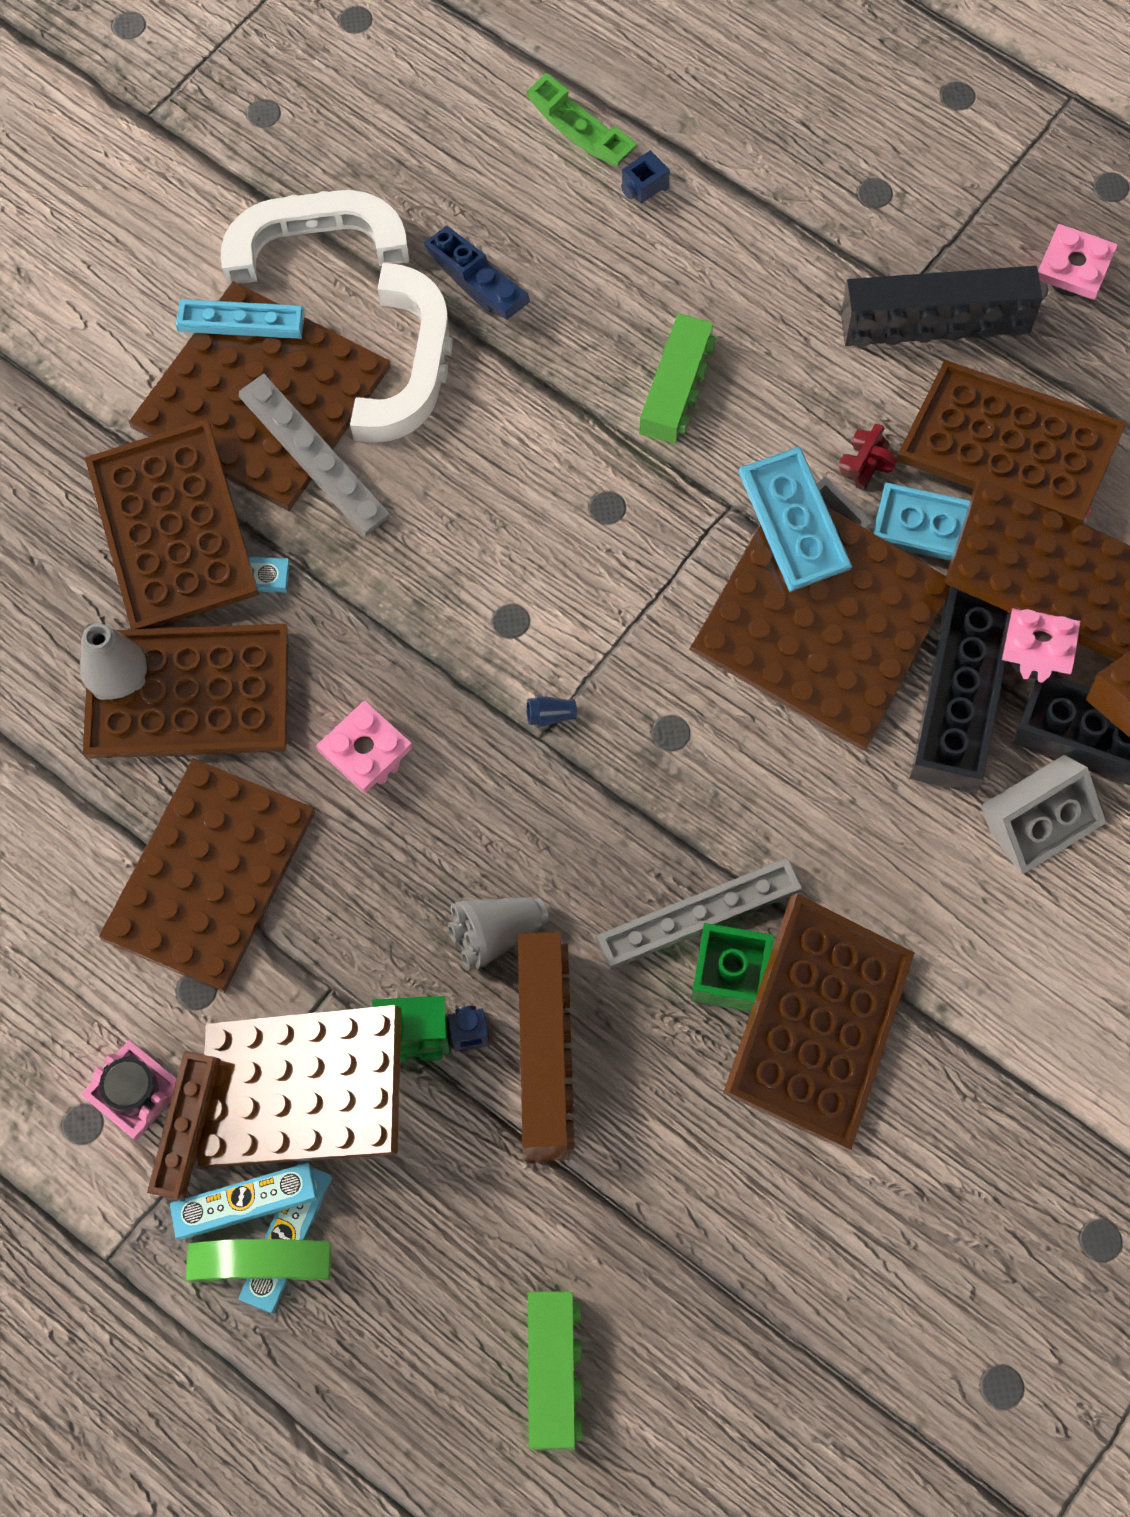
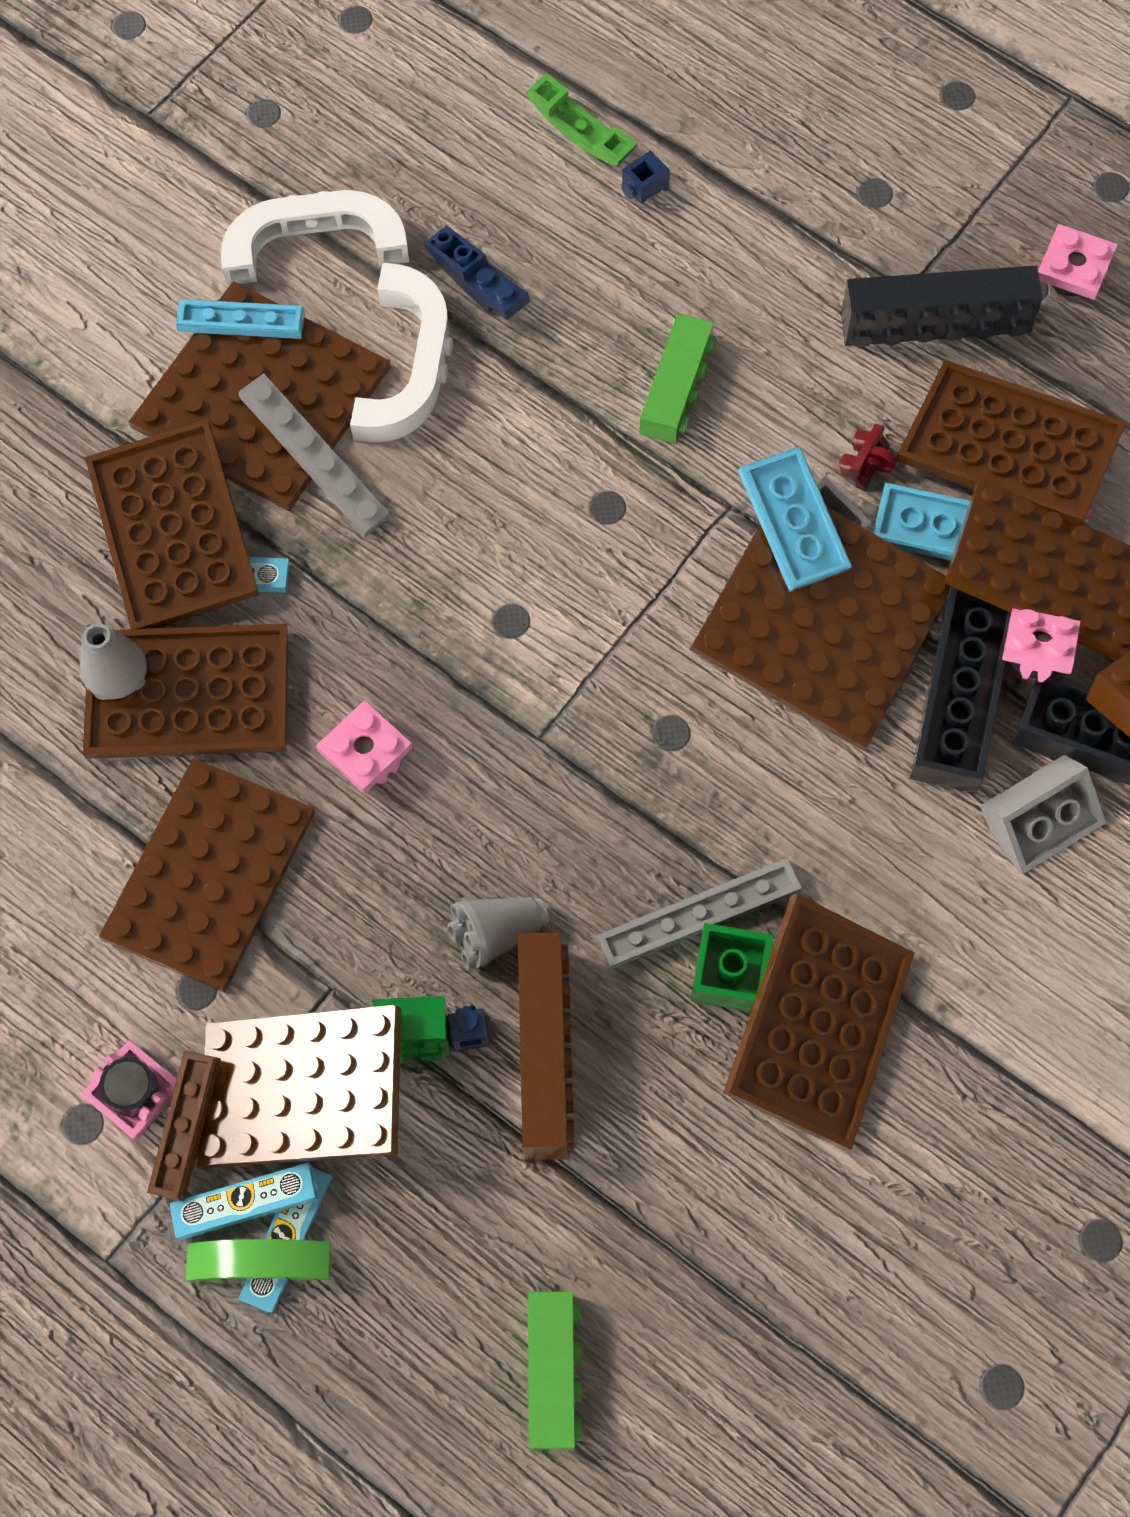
dark blue cone [526,695,577,728] -> none

